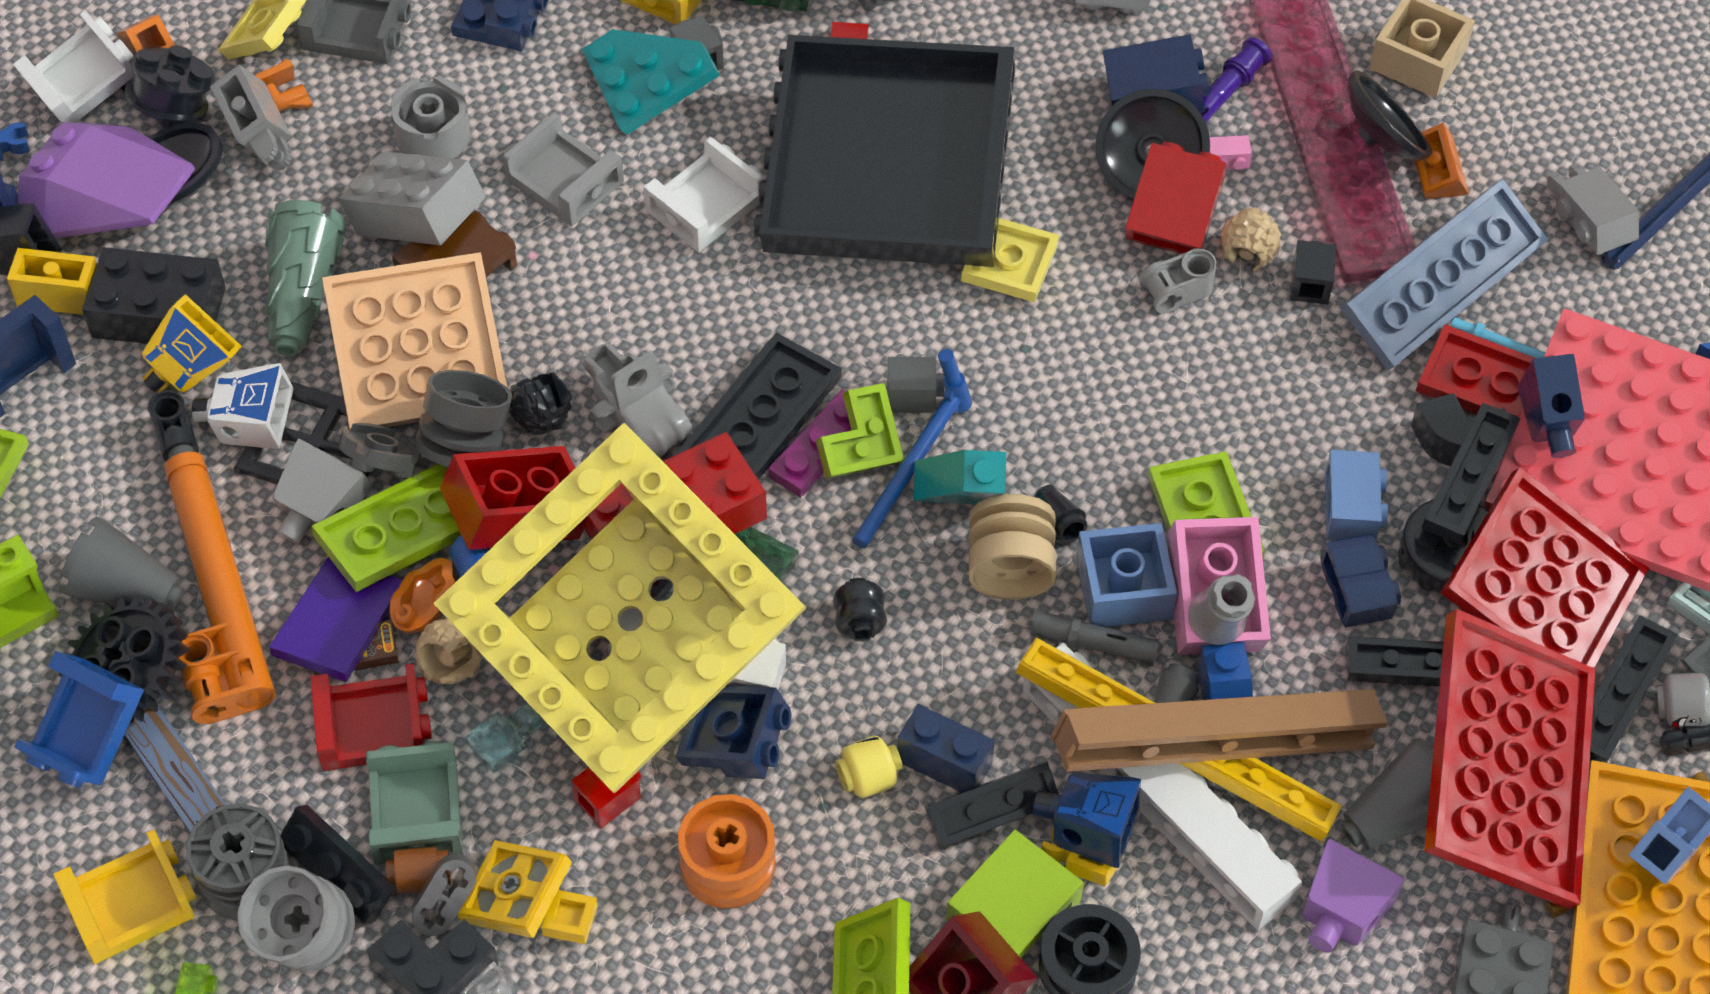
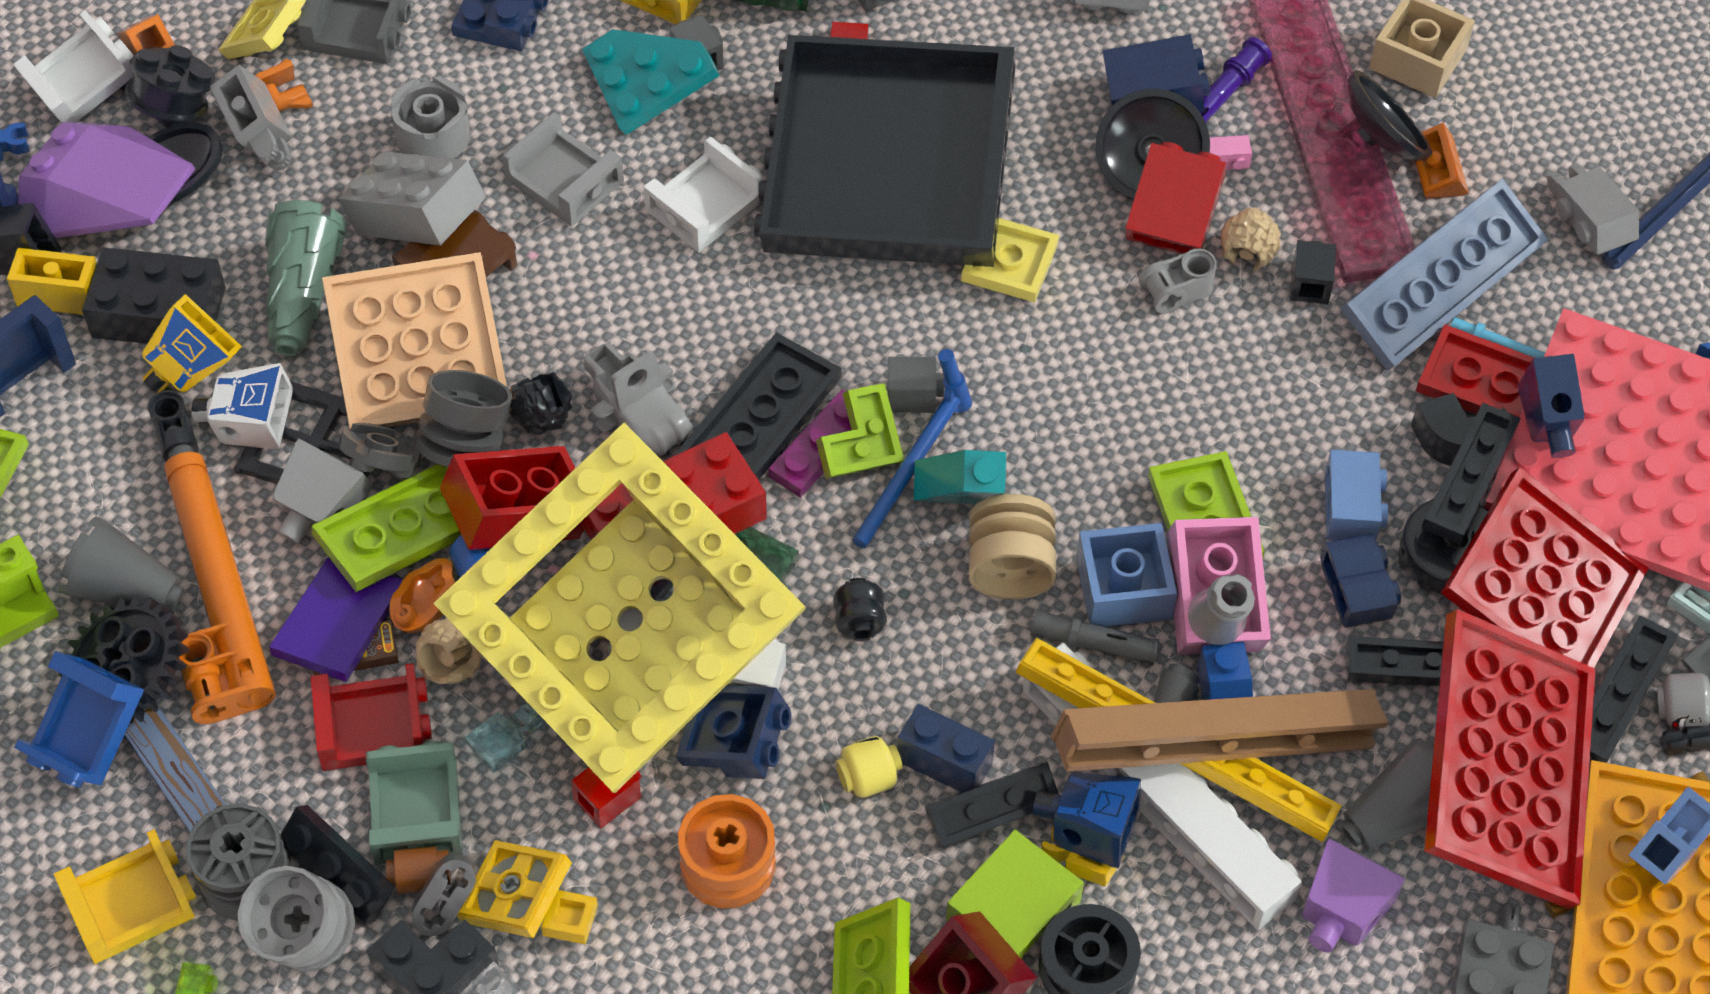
black cone [1034,484,1087,544] -> none

